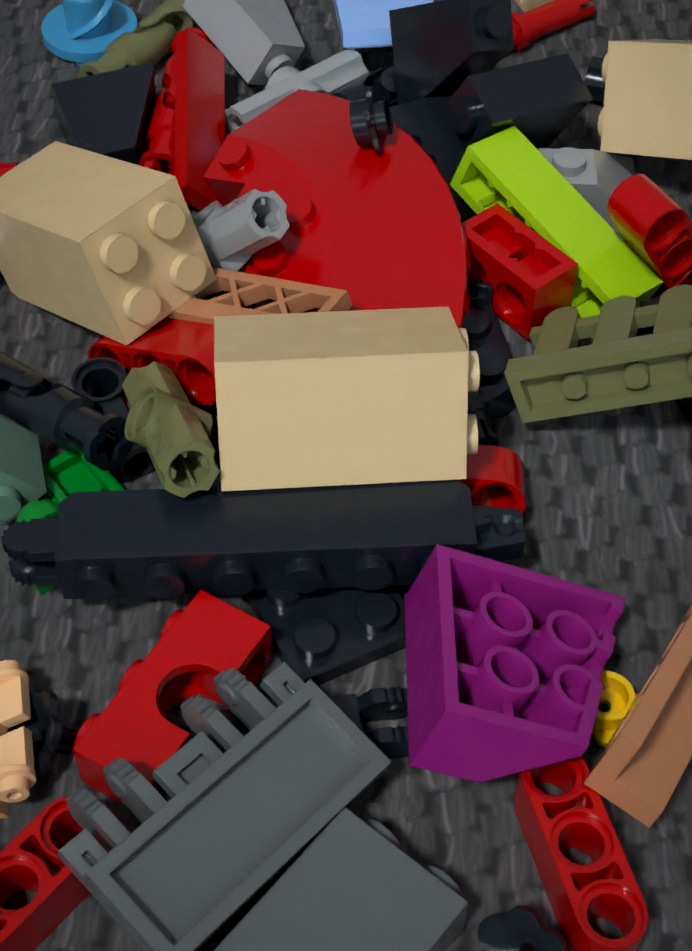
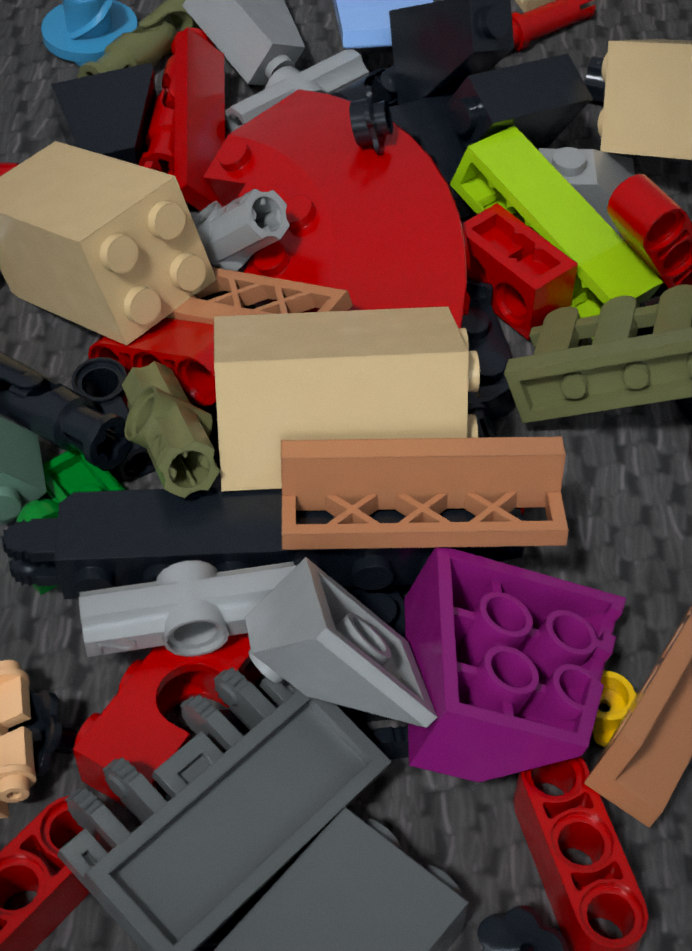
none -> light grey piece [79,560,296,657]
none -> light grey slope [245,557,438,728]
none -> nougat fence [281,436,569,550]

